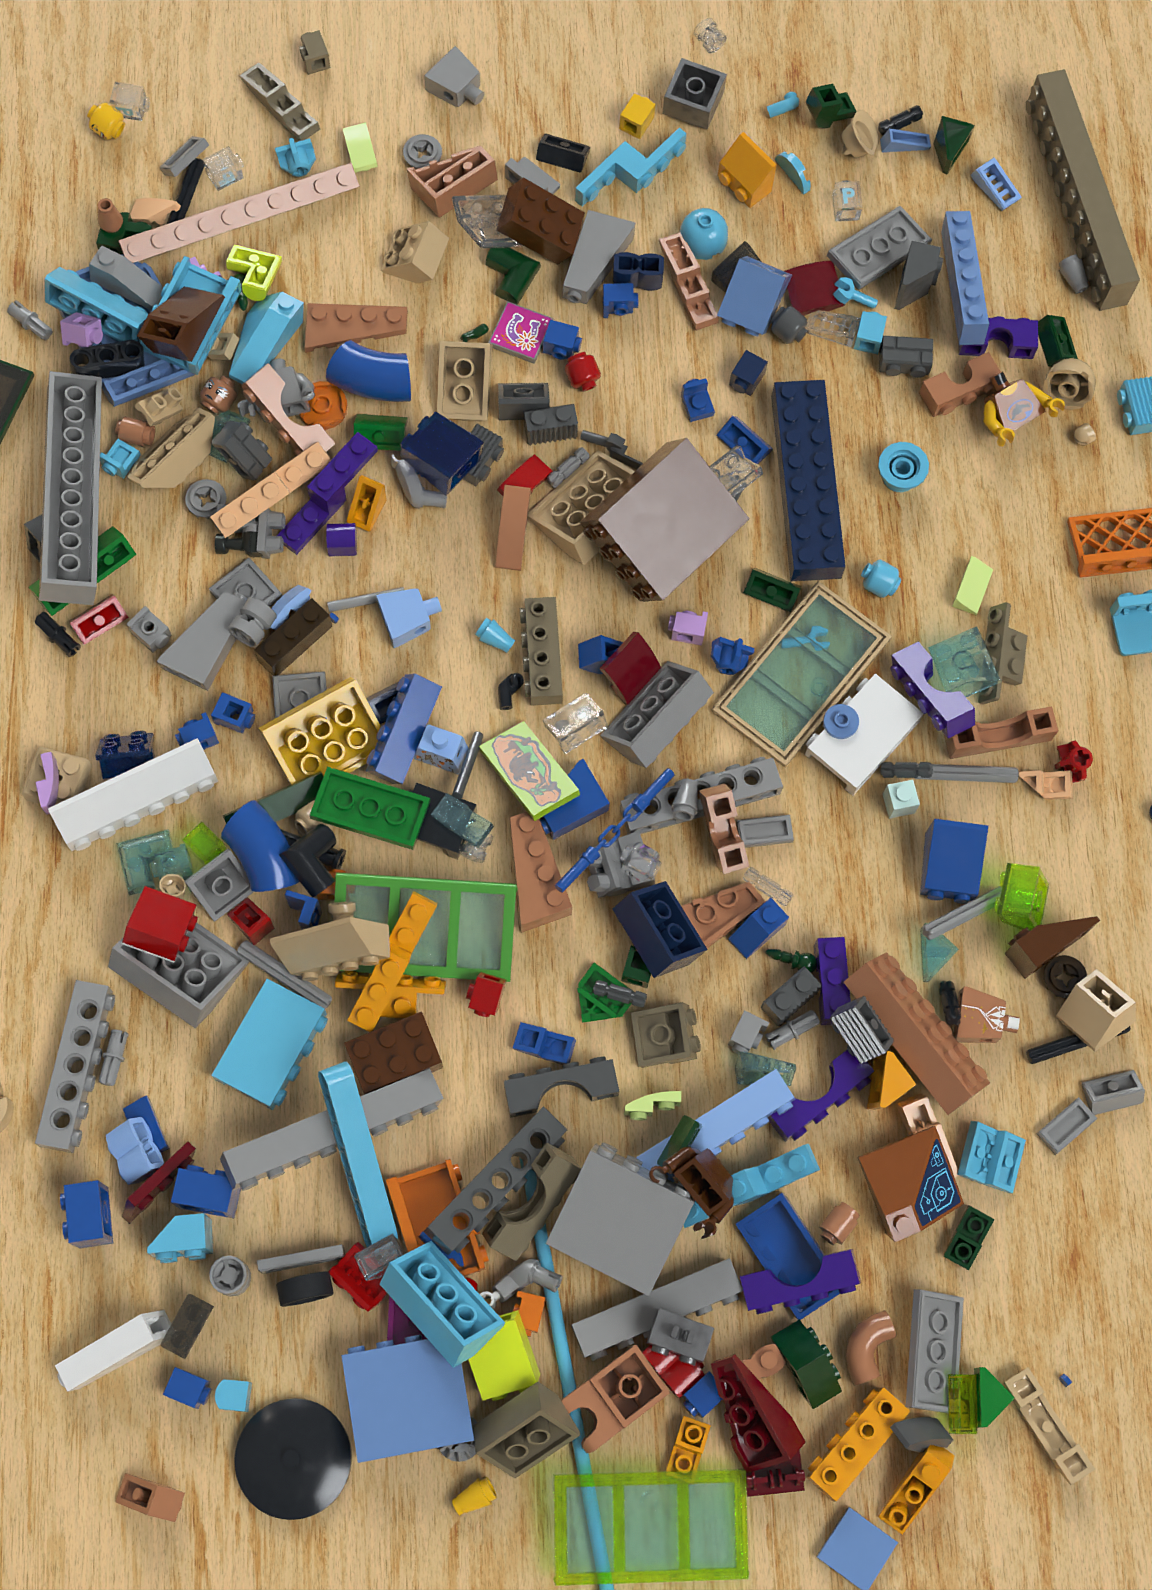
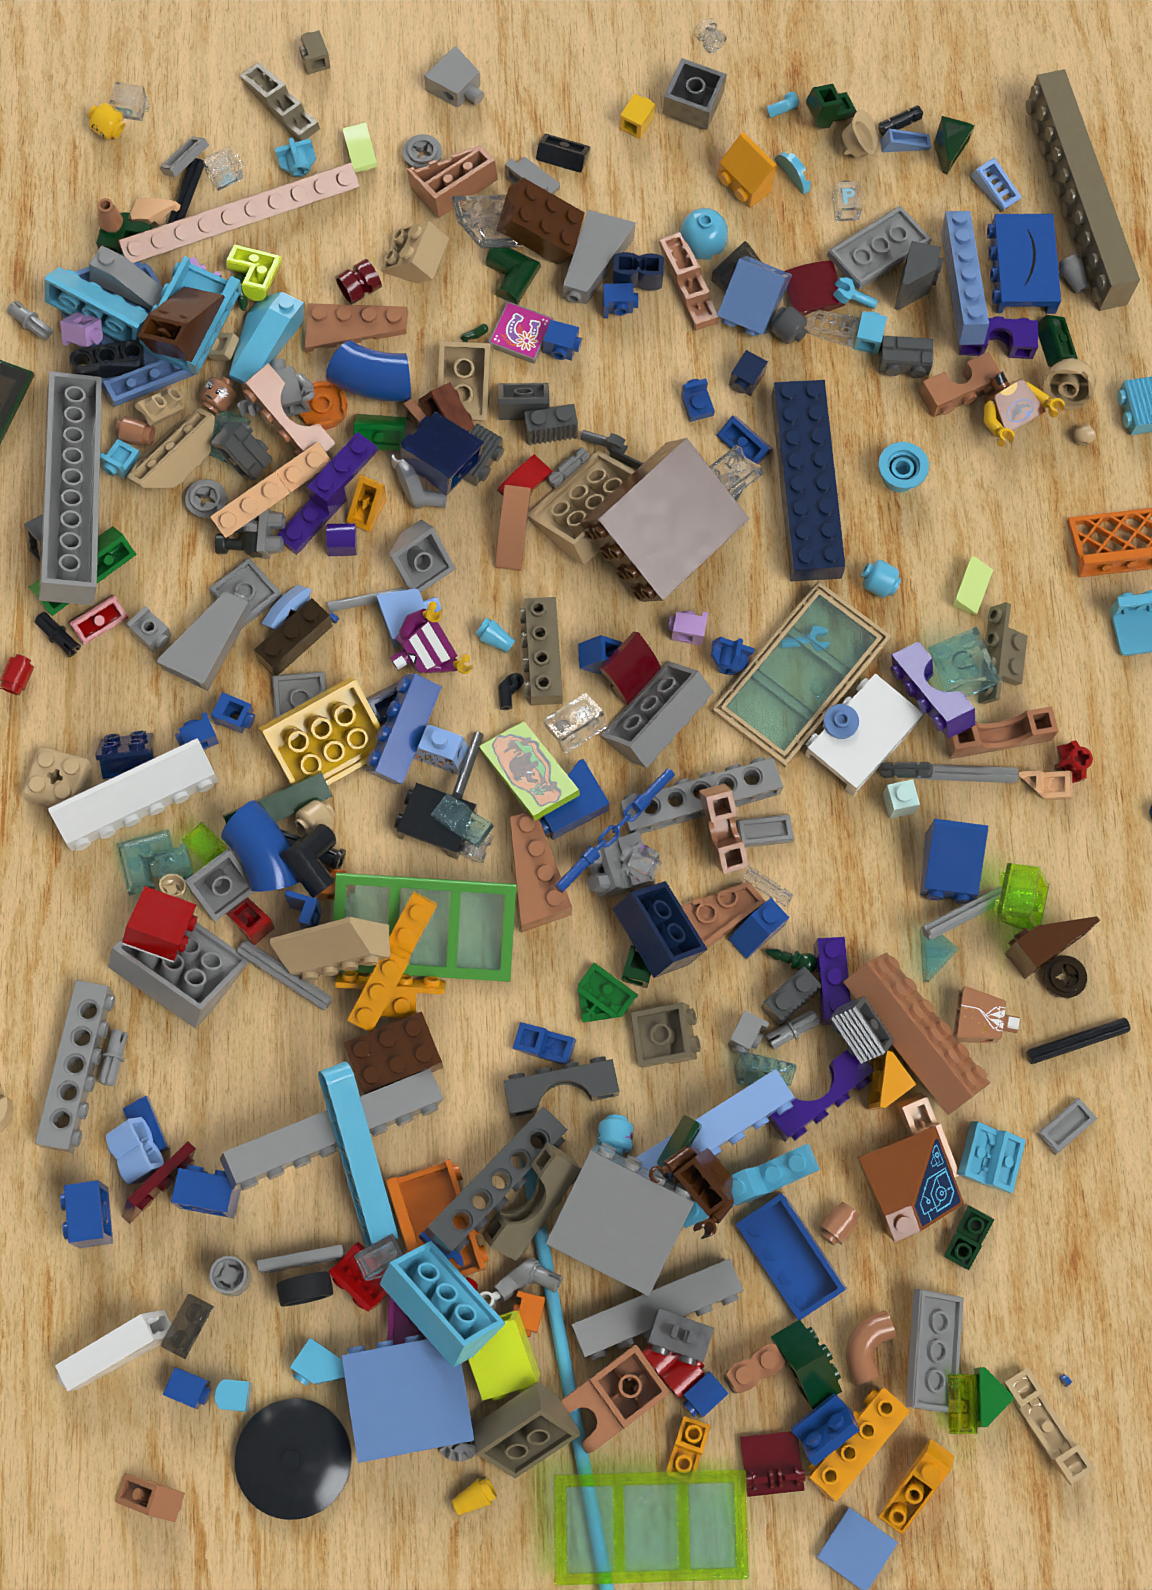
lavender slope [35,752,59,815] -> none
medium azure slope [147,1213,213,1263] -> none
medium azure panel [211,979,328,1110] -> none
light grey wheel [228,597,277,648] -> none
green plate [310,767,430,850] -> none
tan wheel [328,901,356,922] -> none
red brick [466,972,507,1017] -> none
red head [565,352,601,392] -> none
medium azure bracket [575,128,687,207] -> none
dark grey axle [593,980,647,1007] -> none
yellowish green slope [624,1091,681,1120] -> none
light grey cone [671,779,698,821] -> none
dark red wedge [711,1354,806,1473] -> none
dark purple arch [740,1249,861,1314] -> none
dark green slope [743,568,802,612] -> none
dark grey slope [890,1417,953,1453] -> none
black axle [939,981,961,1025] -> none
tan slope [1056,969,1136,1052] -> none
light grey slope [1082,1070,1145,1115] -> none
none -> red brick [0,654,34,695]
none -> medium azure slope [290,1338,345,1386]
none -> dark red wheel [335,259,382,305]
none -> light grey slope [389,520,456,593]
none -> torso [390,601,474,674]
none -> nougat tile [404,398,428,433]
none -> copper brick [418,382,475,444]
none -> medium azure head [597,1114,634,1156]
none -> blue bracket [791,1394,860,1466]
none -> blue panel [987,214,1061,314]

